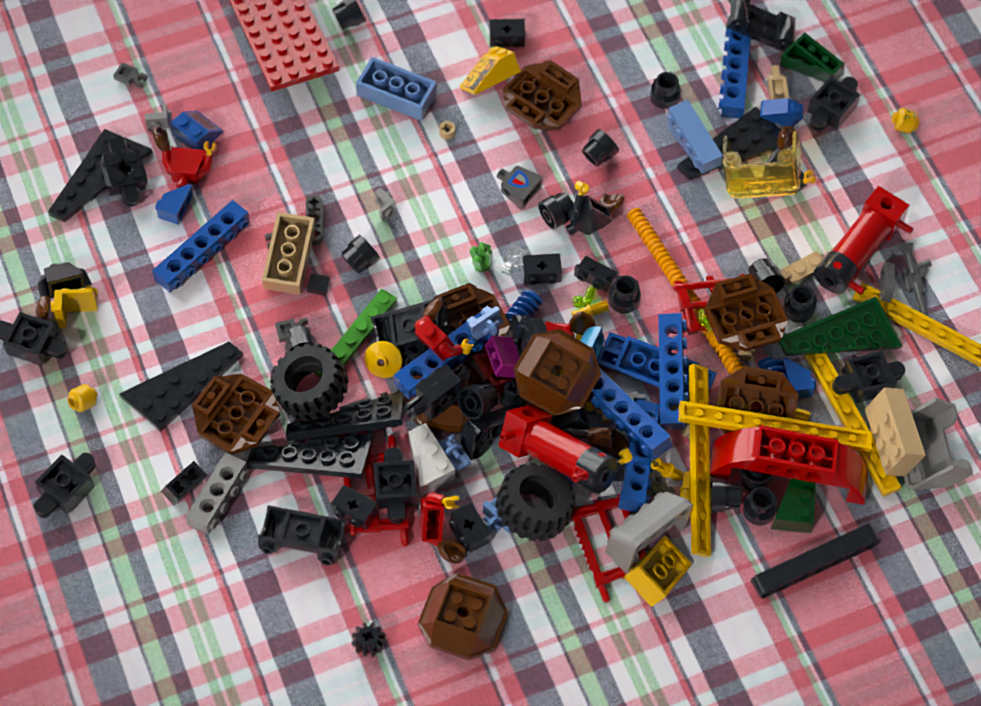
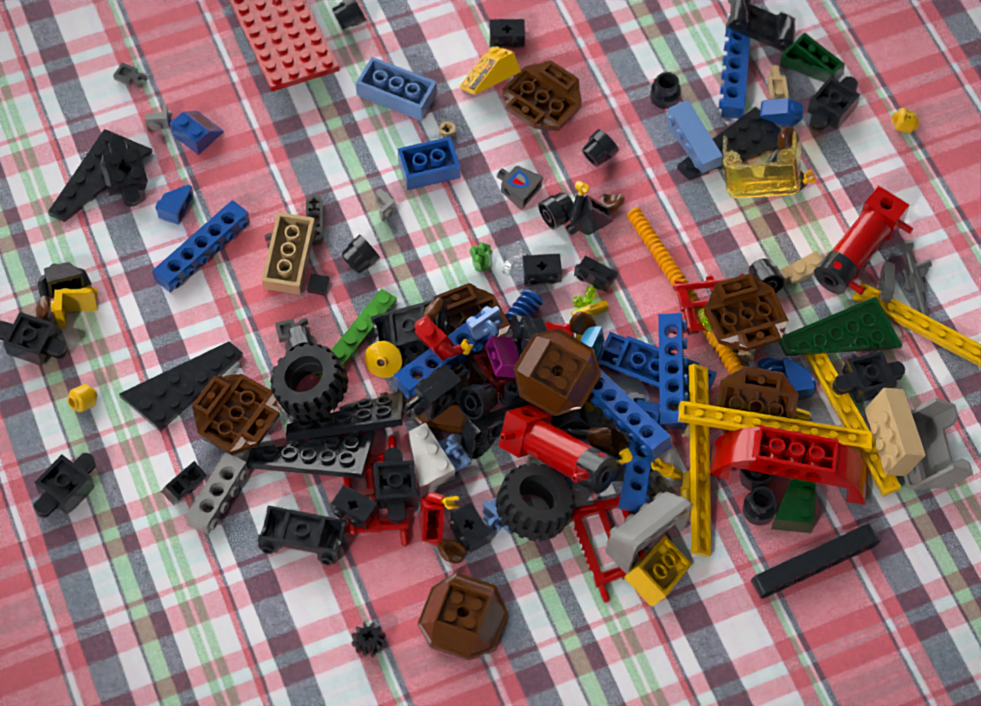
red torso [153,127,217,188] -> none
black piece [608,275,641,314] -> none
black piece [710,479,741,513] -> none
black piece [783,283,817,323] -> none
none -> blue brick [397,136,460,190]

